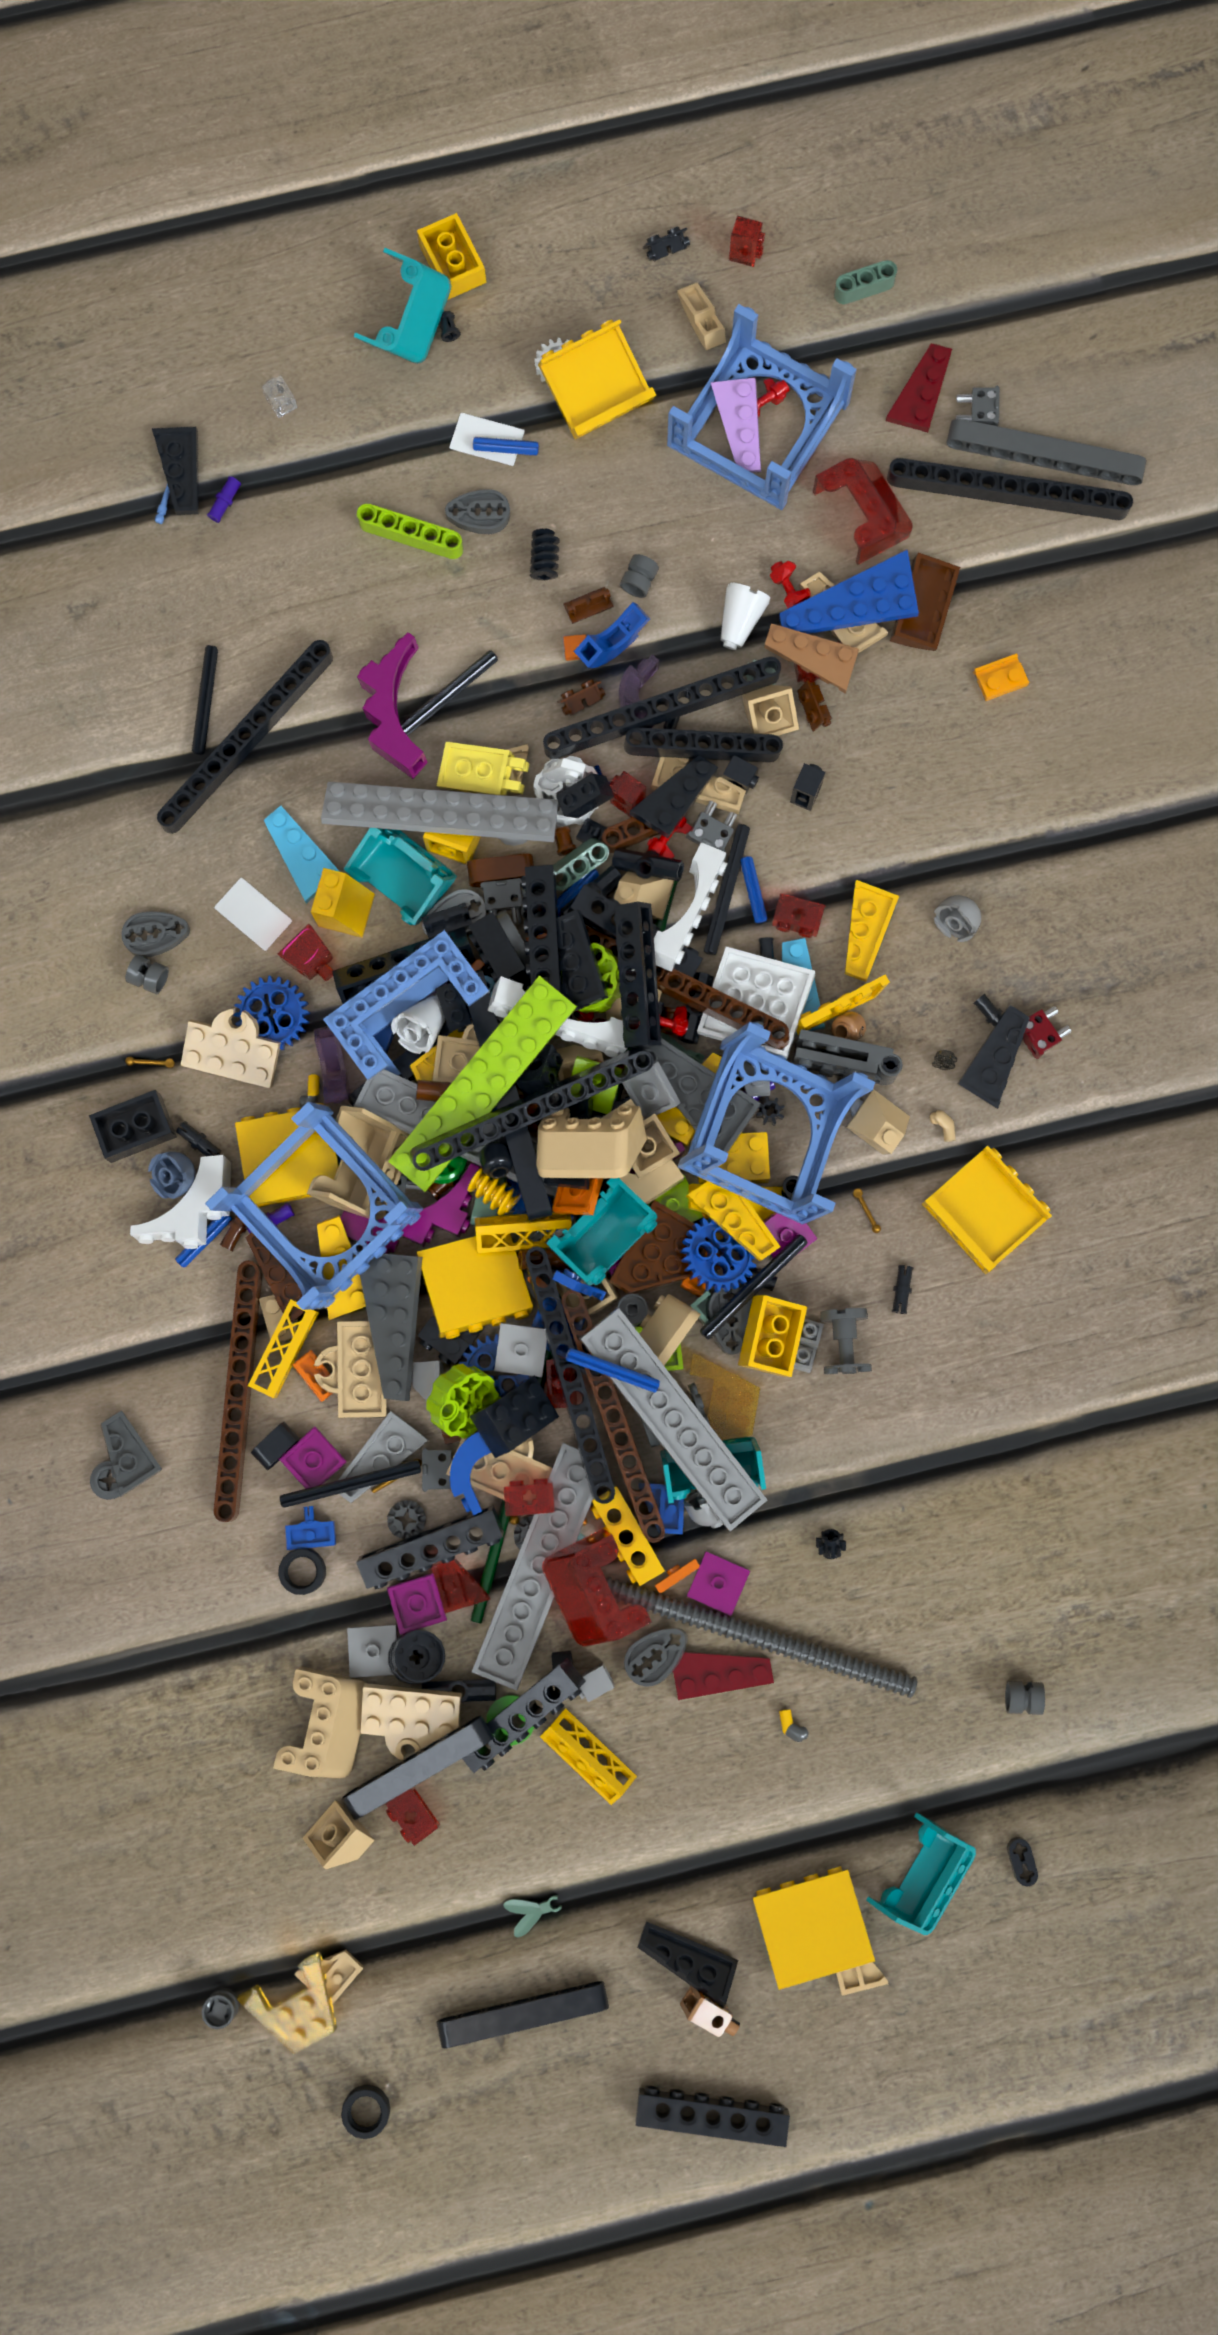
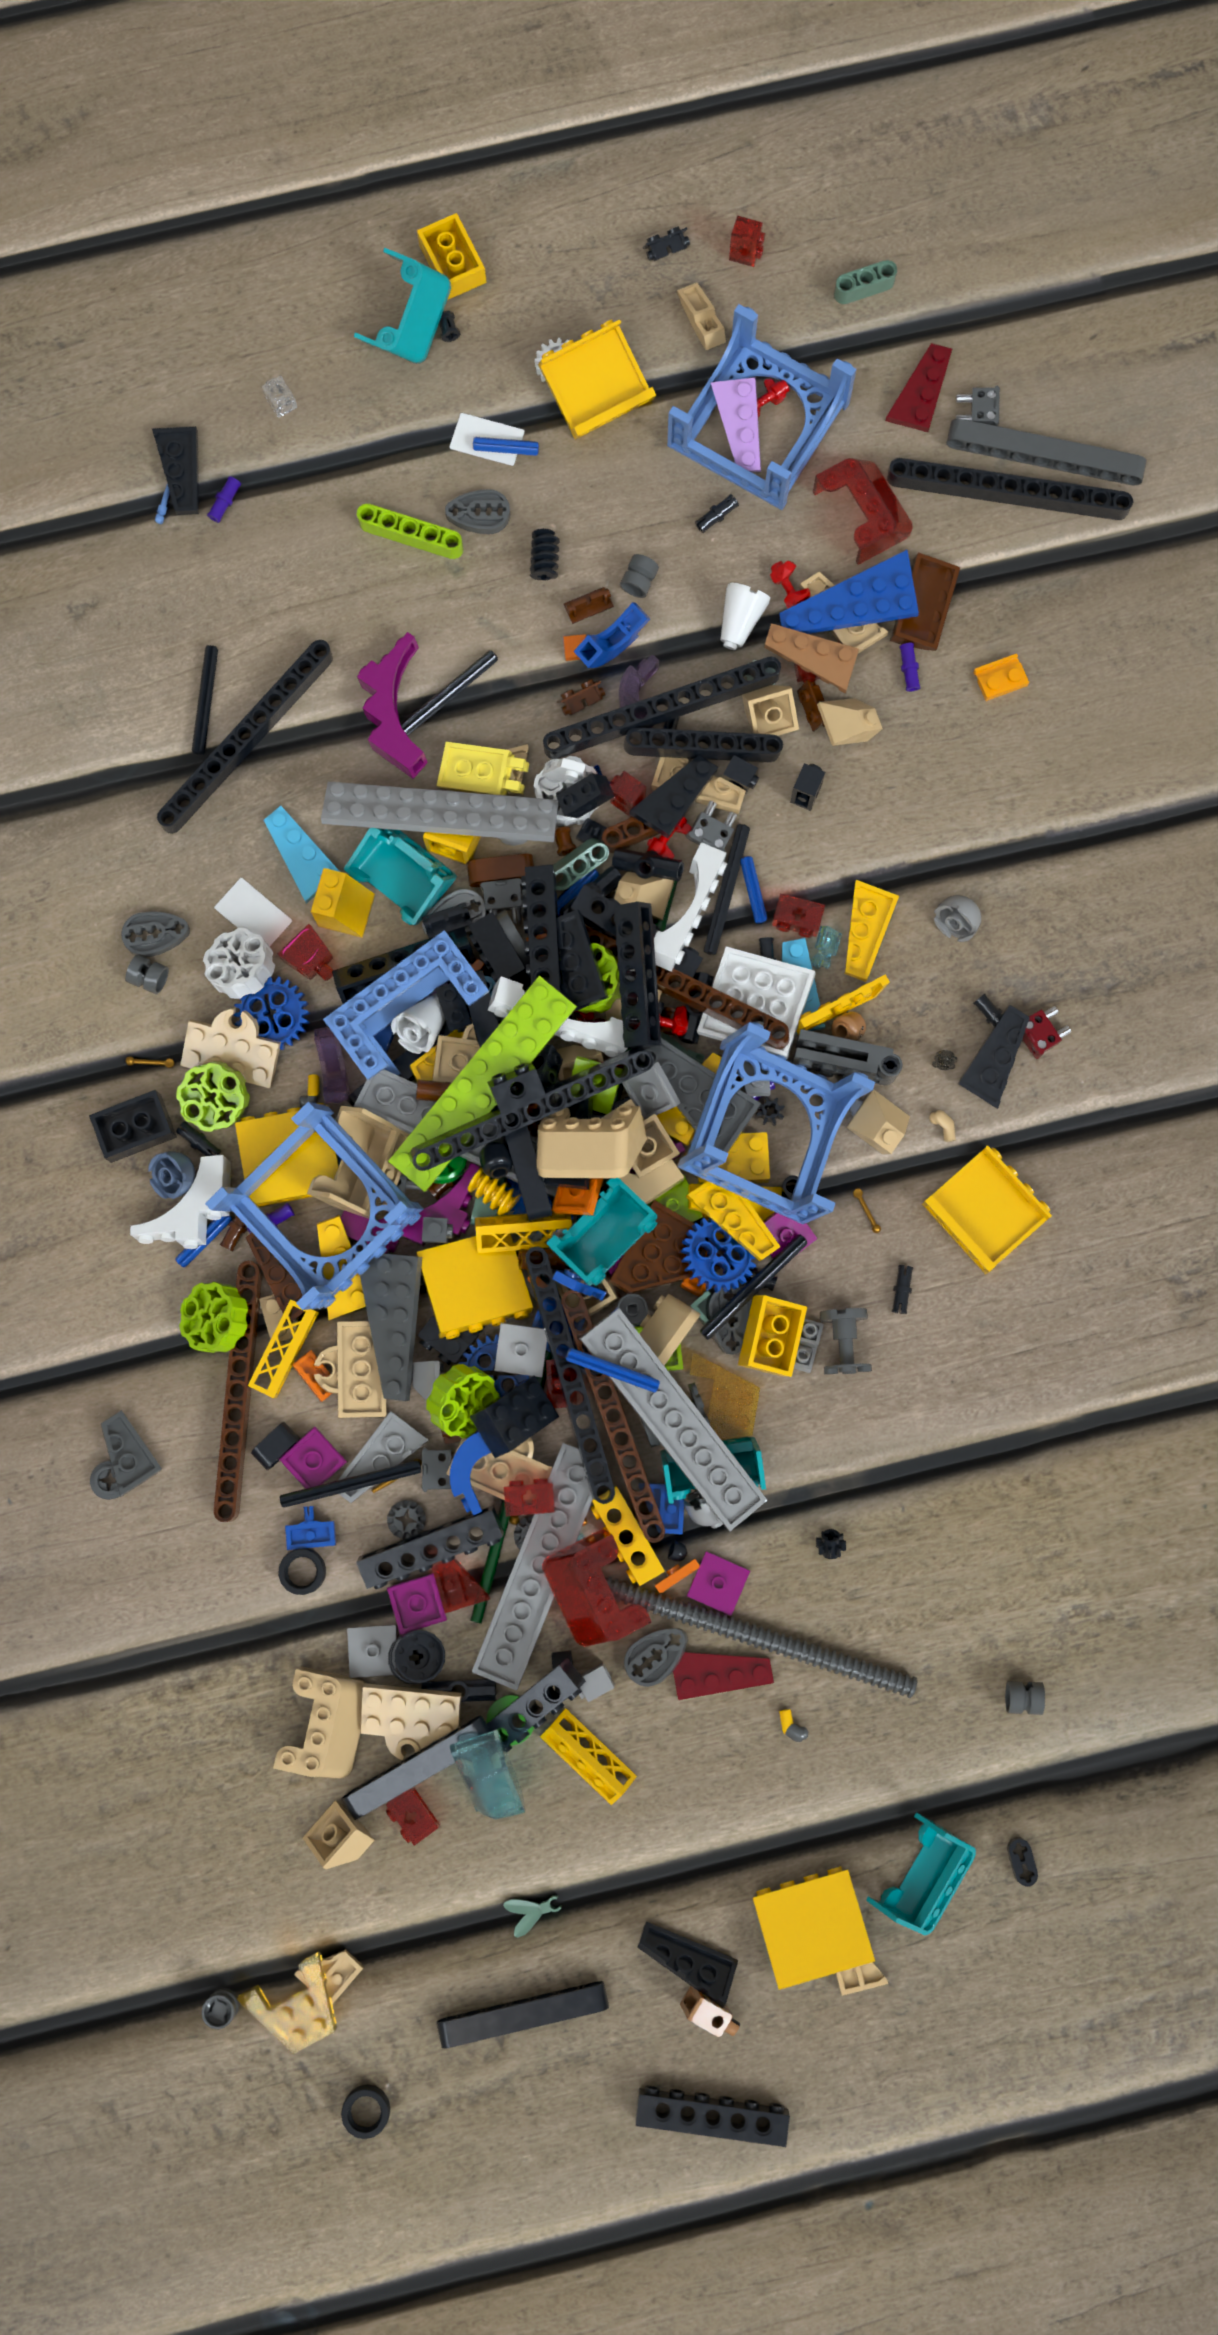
none -> lime connector [176,1061,250,1132]
none -> lime connector [179,1282,248,1353]
none -> white connector [203,928,275,999]
none -> dark grey brick [422,1217,453,1244]
none -> clear light blue windscreen [449,1730,526,1820]
none -> black brick [487,1063,546,1114]
none -> black hinge [668,1540,688,1562]
none -> black pin [695,494,739,533]
none -> clear light blue plate [811,926,842,969]
none -> tan slope [817,698,883,746]
none -> dark purple pin [899,643,920,692]

